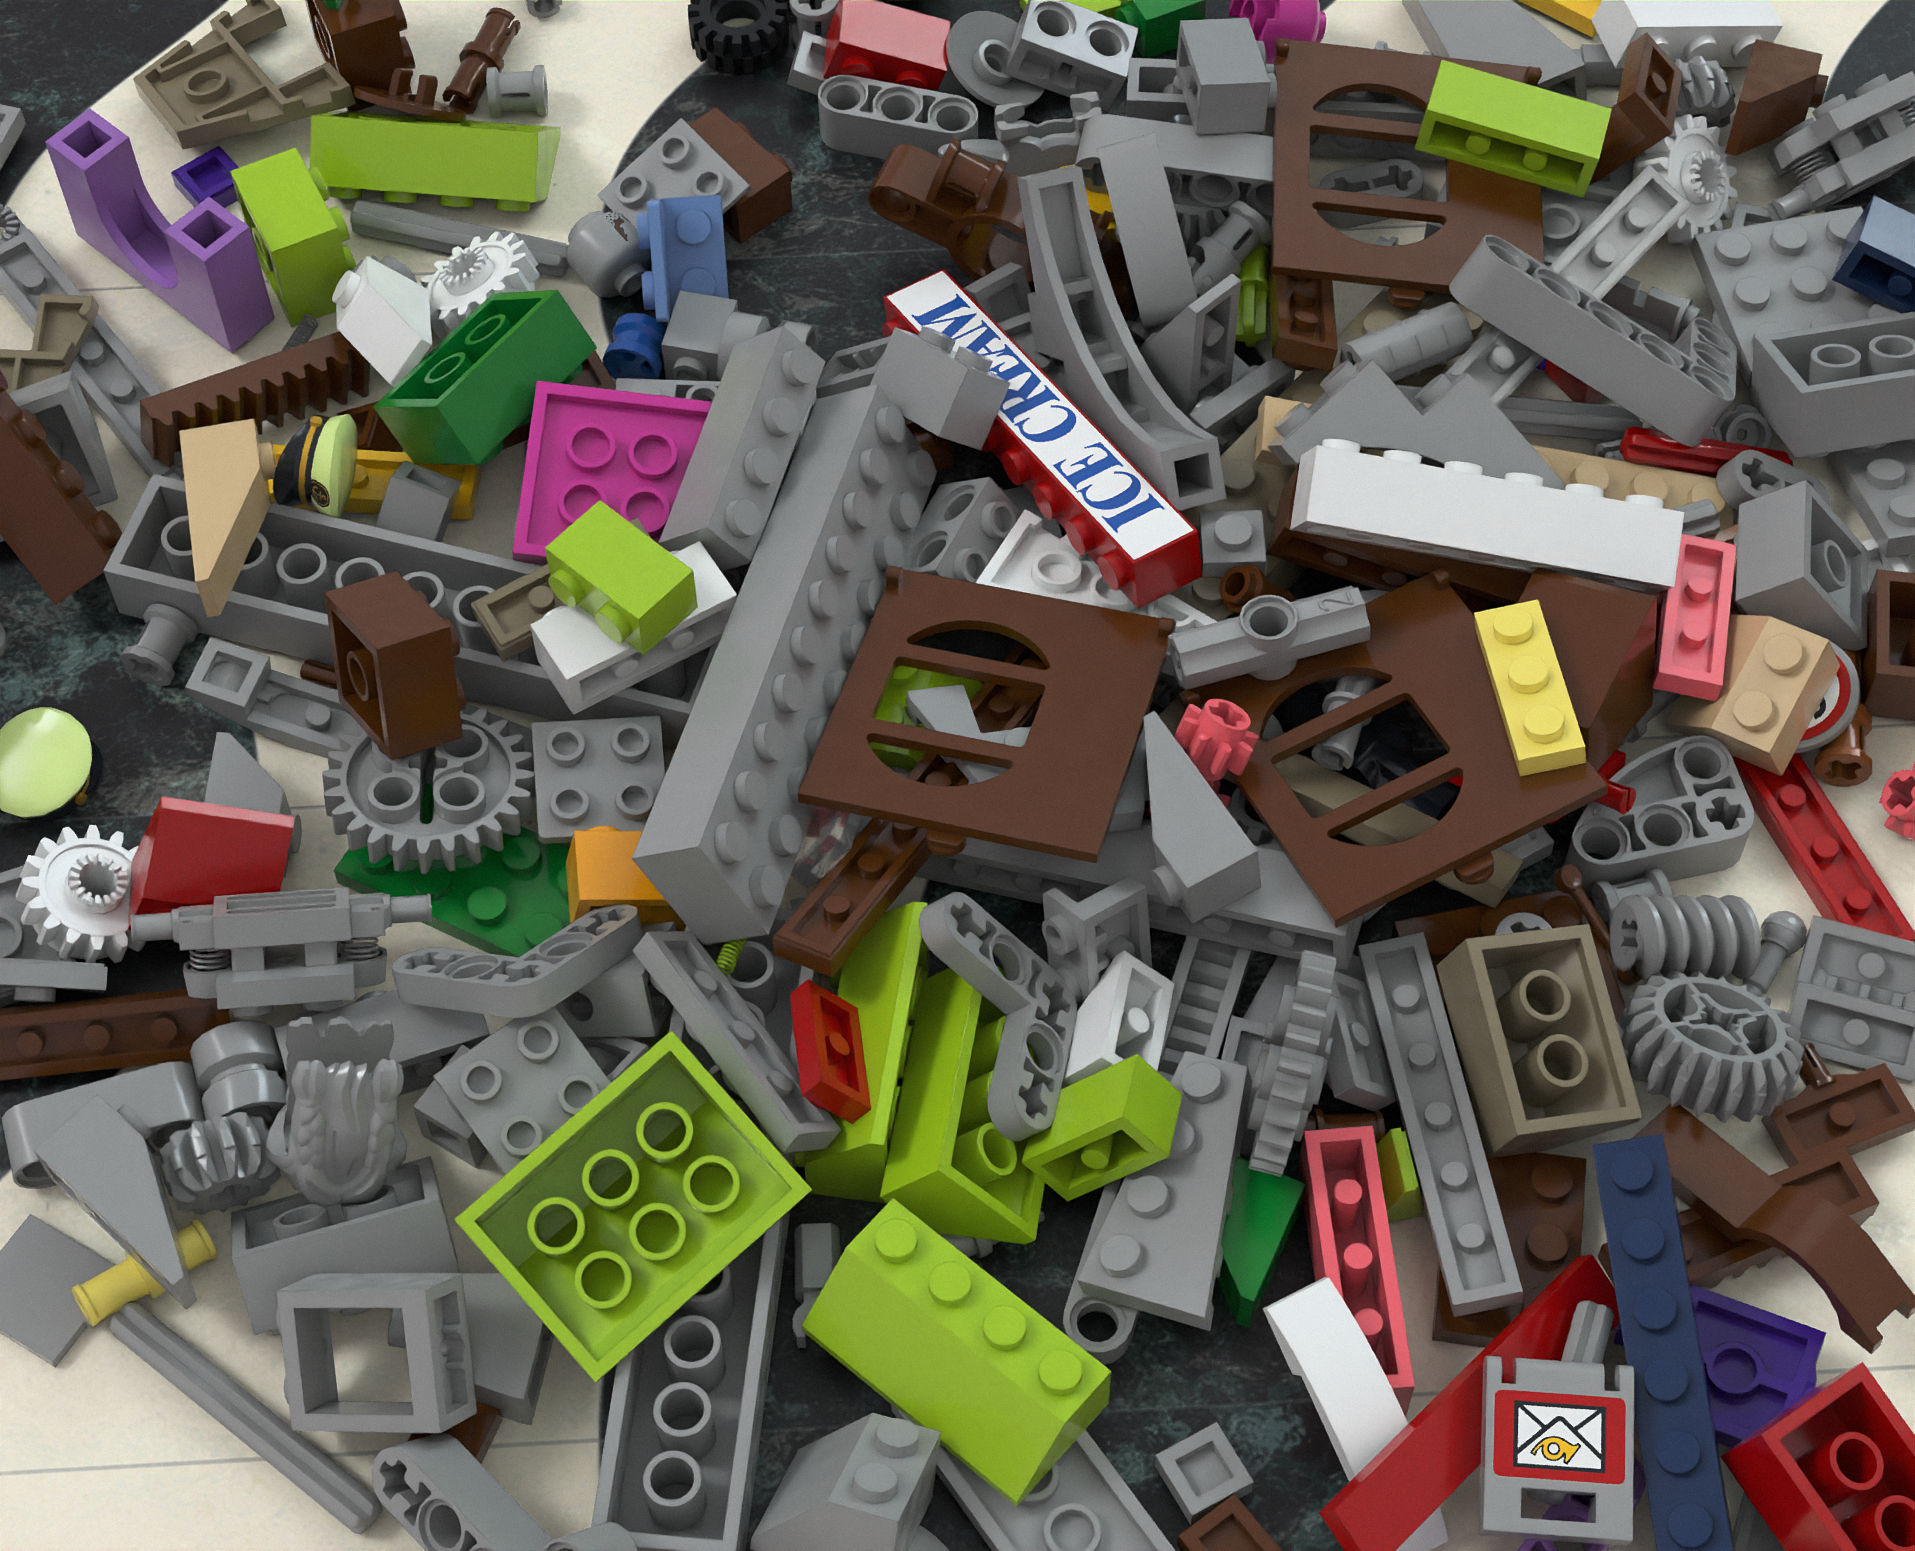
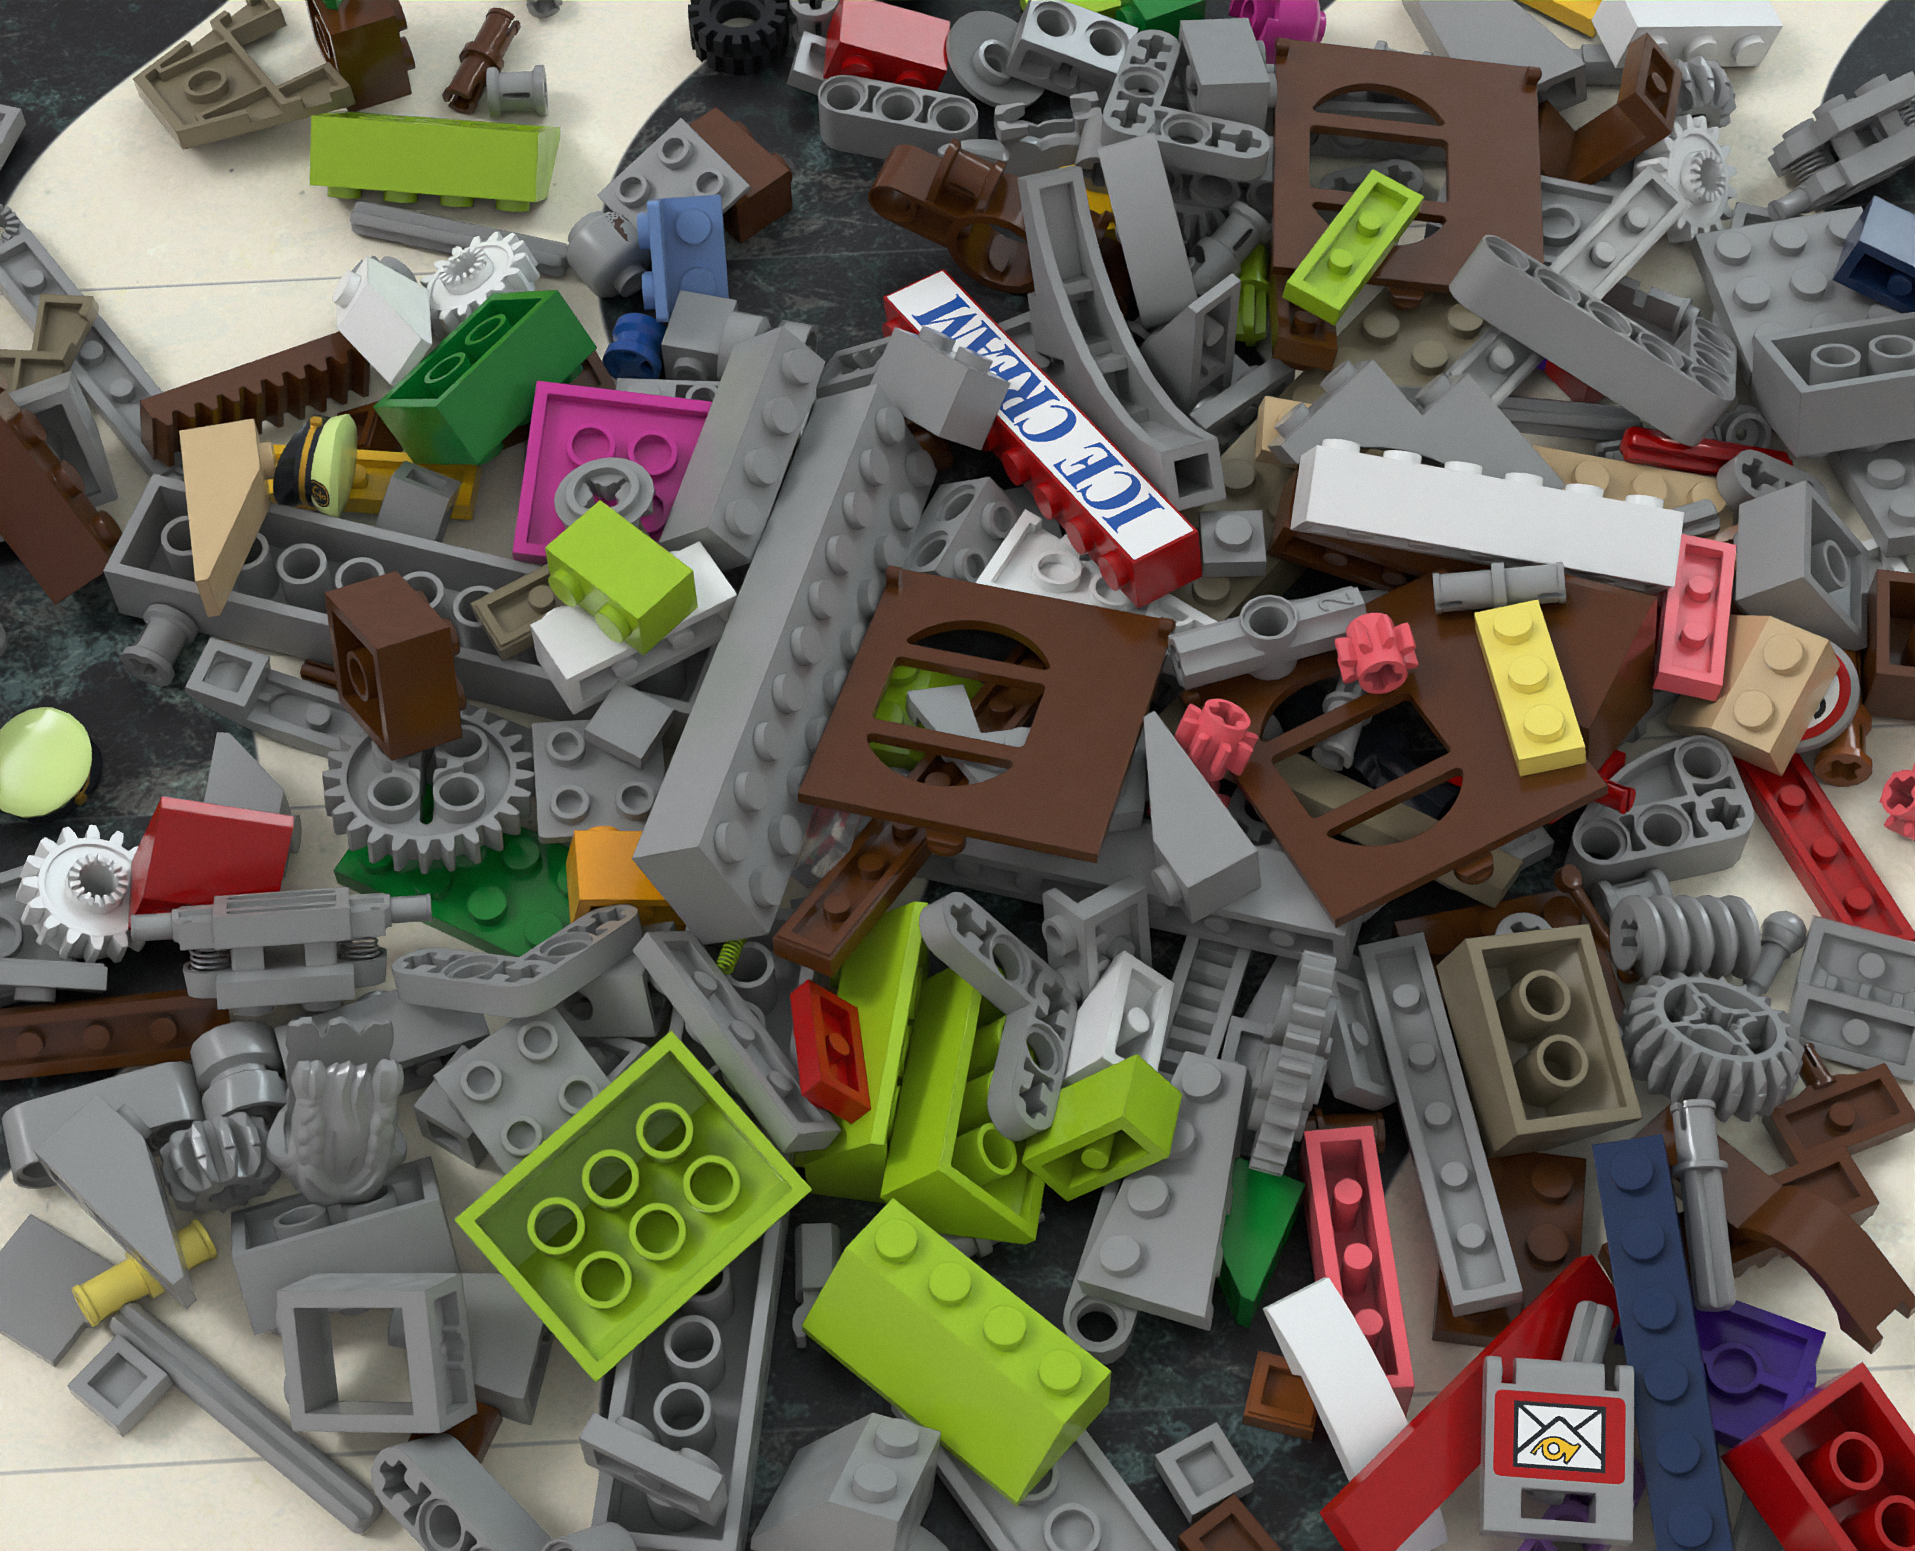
medium lavender arch [45,108,275,353] -> none
dark purple tile [171,146,239,208] -> none
lime brick [230,147,356,328] -> none
light grey leg [282,315,318,351] -> none
reddish brown piece [353,68,467,122] -> none
light grey tile [963,262,1031,324] -> none
reddish brown pin [1219,564,1296,614] -> none
light grey axle [1340,302,1473,383] -> none
lime slope [1376,1127,1424,1223] -> none
lime brick [1414,60,1612,198] -> none
reddish brown slope [1725,39,1829,156] -> none
none -> light grey plate [67,1334,173,1437]
none -> light grey gear [554,457,656,529]
none -> light grey plate [579,1412,728,1526]
none -> light grey tile [585,680,674,769]
none -> light grey beam [1100,29,1270,181]
none -> dark orange tile [1242,1350,1317,1441]
none -> lime plate [1282,169,1424,326]
none -> coral gear [1334,613,1419,694]
none -> light grey pin [1433,562,1566,615]
none -> light grey axle [1670,1099,1736,1312]

